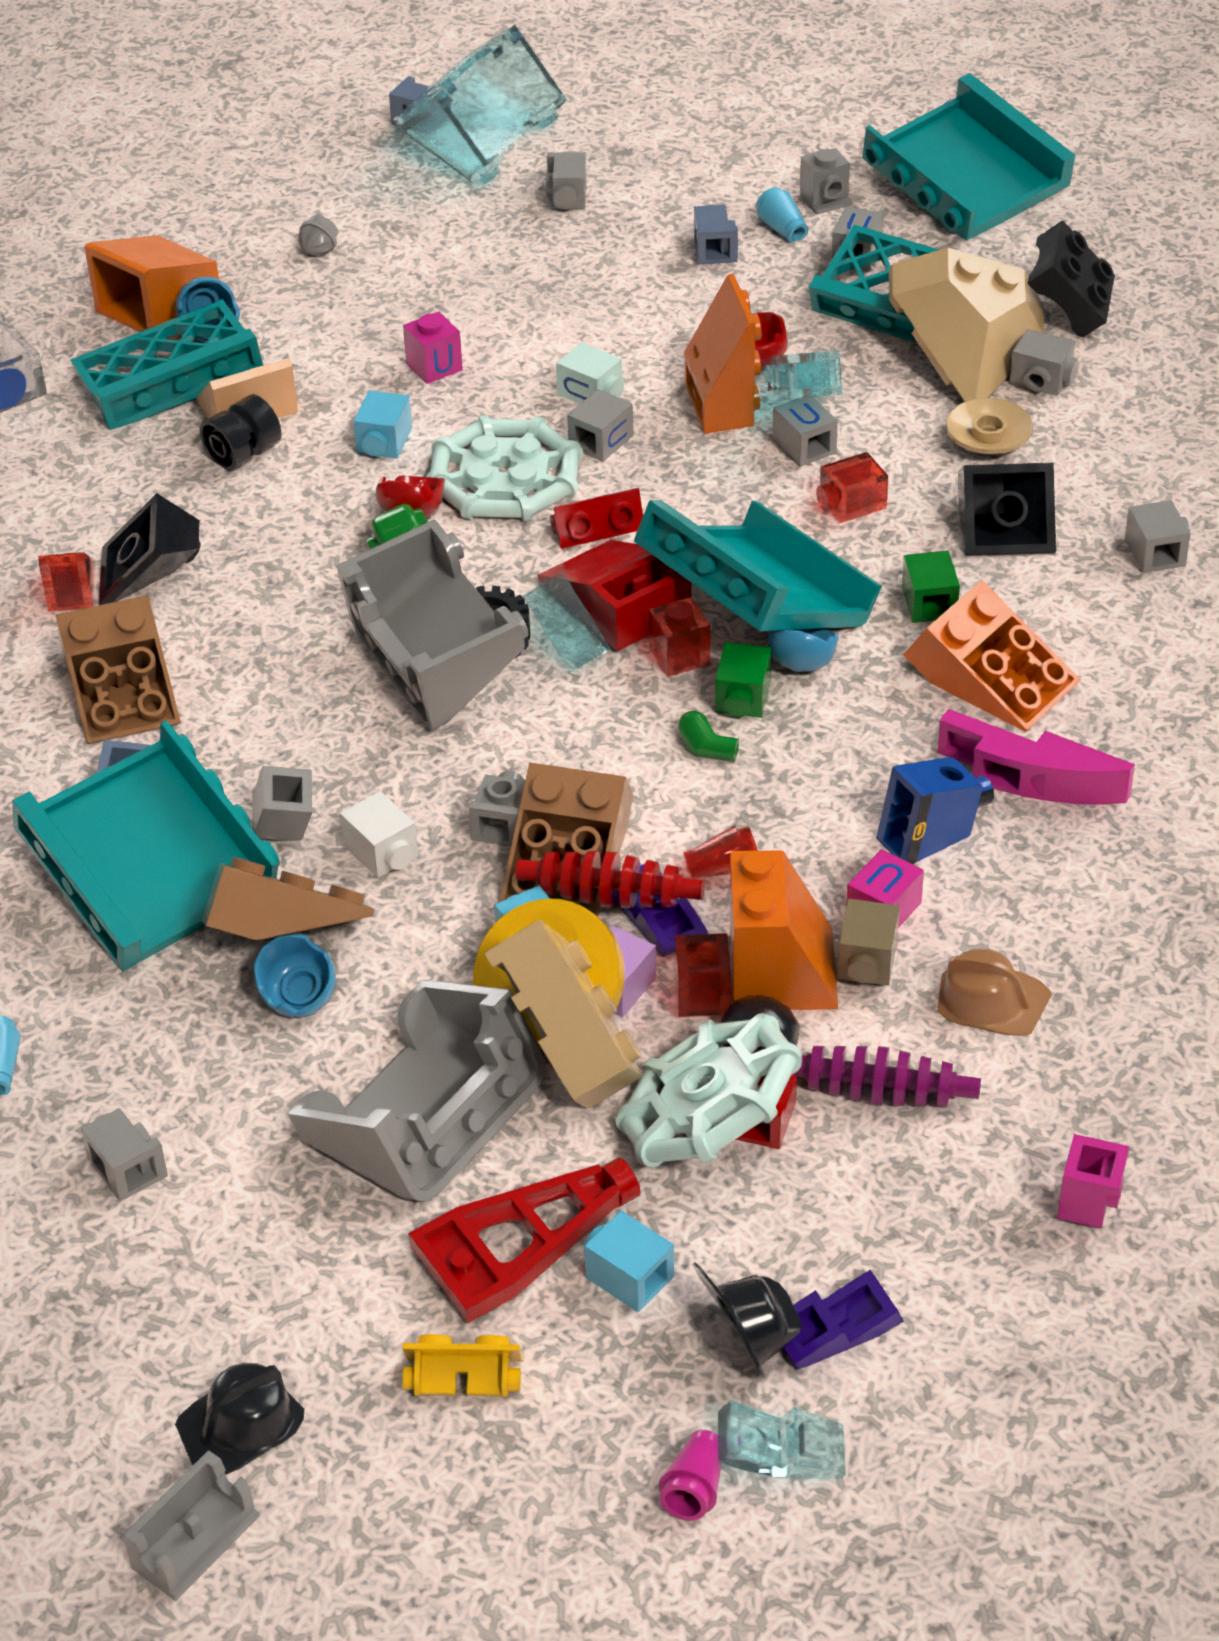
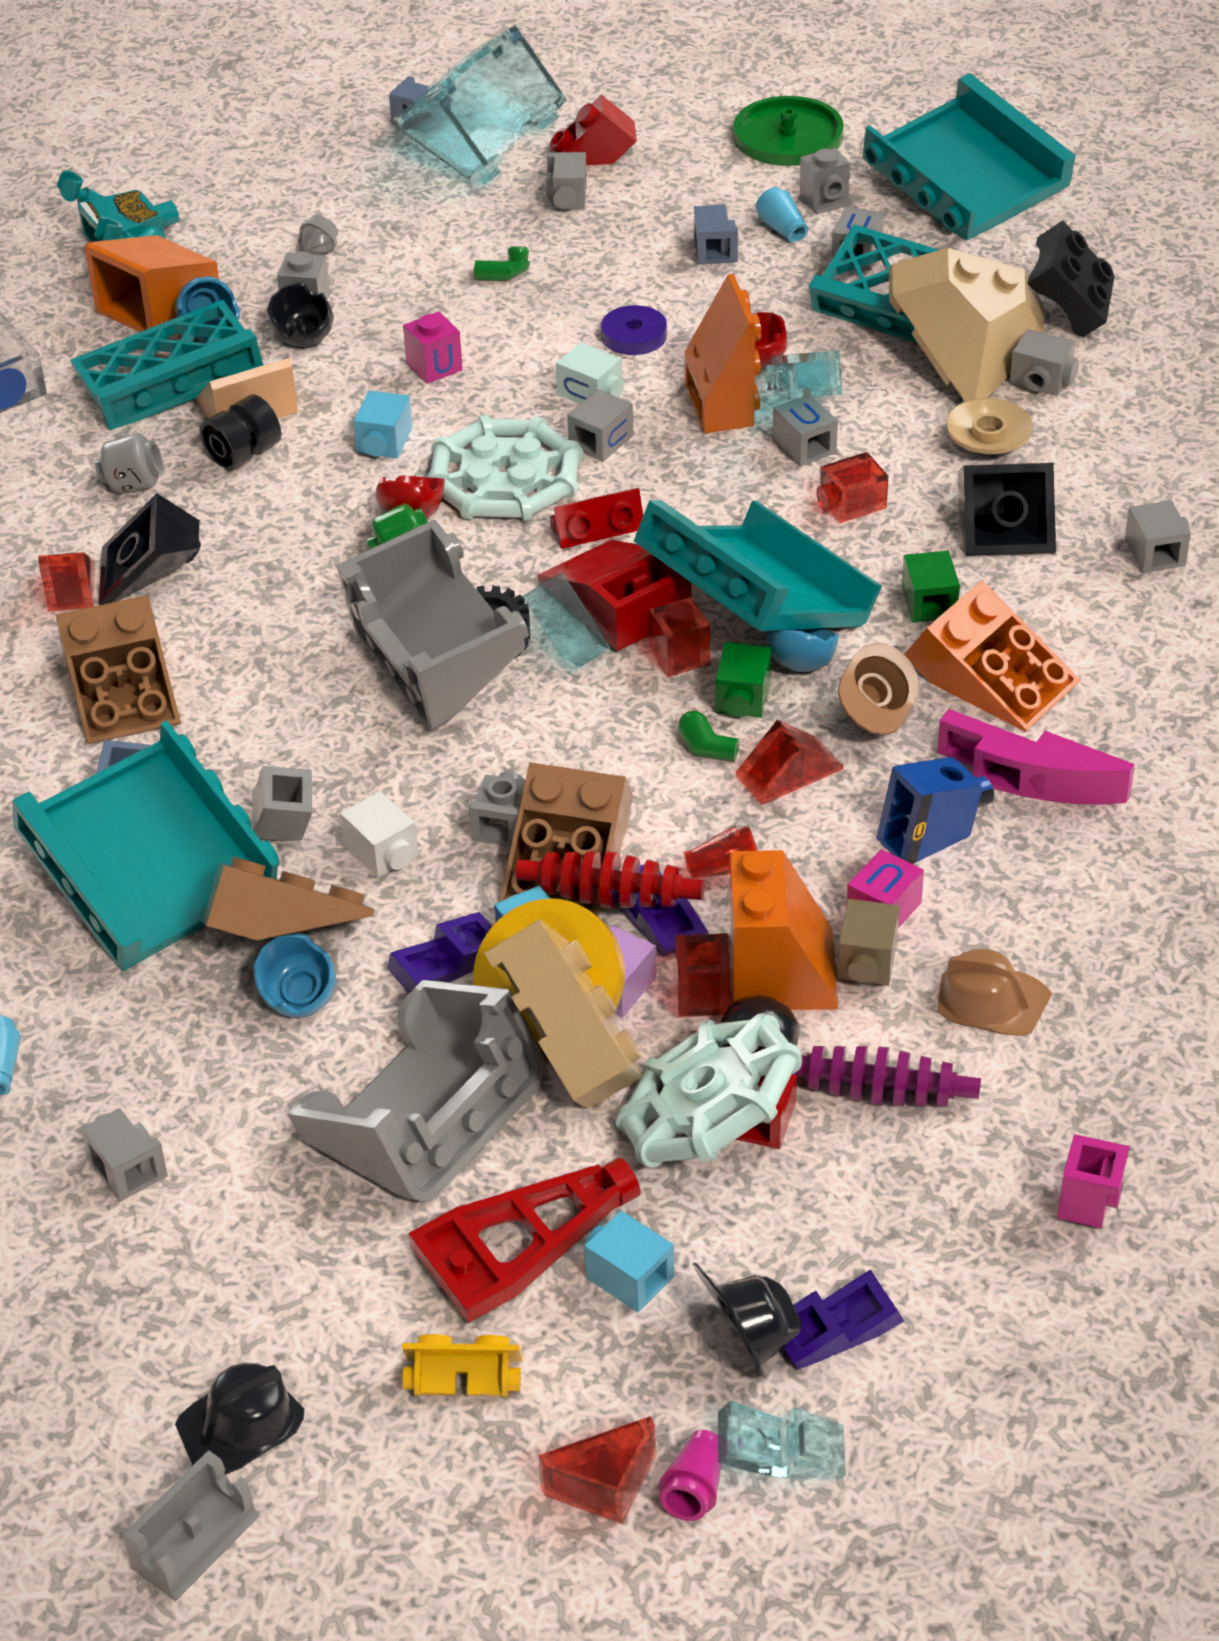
none -> teal torso [57,170,179,242]
none -> light grey head [95,433,164,494]
none -> black hair [267,283,334,348]
none -> light grey brick [277,251,330,300]
none -> dark purple slope [387,912,492,993]
none -> green arm [474,246,531,281]
none -> clear red slope [538,1416,656,1524]
none -> red slope [549,94,637,165]
none -> dark purple piece [601,305,667,355]
none -> green piece [733,96,844,166]
none -> clear red slope [736,719,844,805]
none -> medium nougat piece [838,643,919,735]

